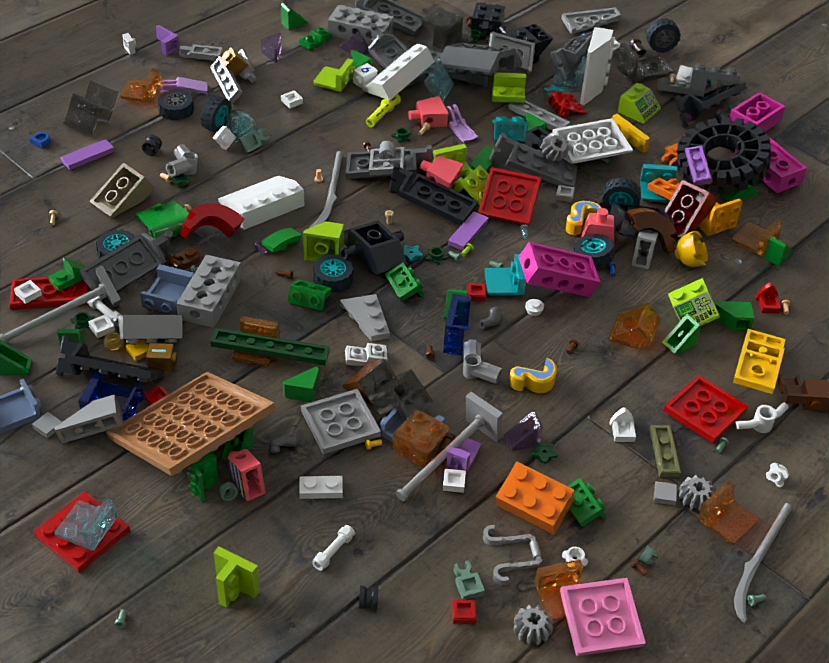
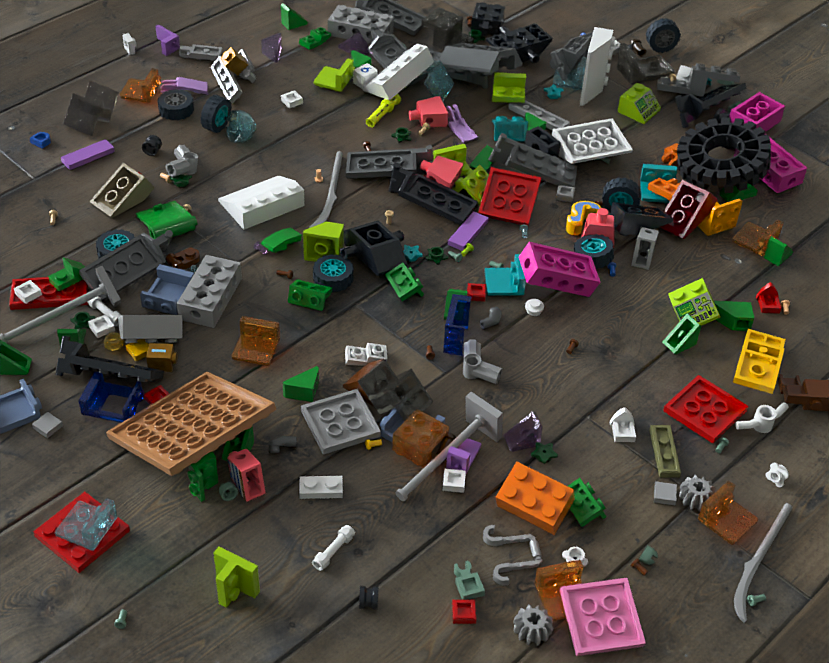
light grey slope [54,395,123,443] -> none
red arch [180,203,245,239] -> none
dark green plate [210,328,330,366] -> none
white plate [213,126,236,150] -> none
sand green plate [240,128,270,152] -> none
light grey wing [340,294,390,341] -> none
light grey plate [369,141,405,176] -> none
light grey wing [489,32,535,73] -> none
yellow animal [509,358,557,393] -> none
light grey gear [540,133,570,162] -> none
red hinge [548,90,587,118] -> none
light grey wing [561,8,621,34] -> none
clear orange slope [609,303,661,349] -> none
yellow plate [612,114,650,153] -> none
reddish brown arch [627,208,676,254] -> none
yellow cylinder [675,231,708,268] -> none
medium lavender tile [685,146,712,186] -> none

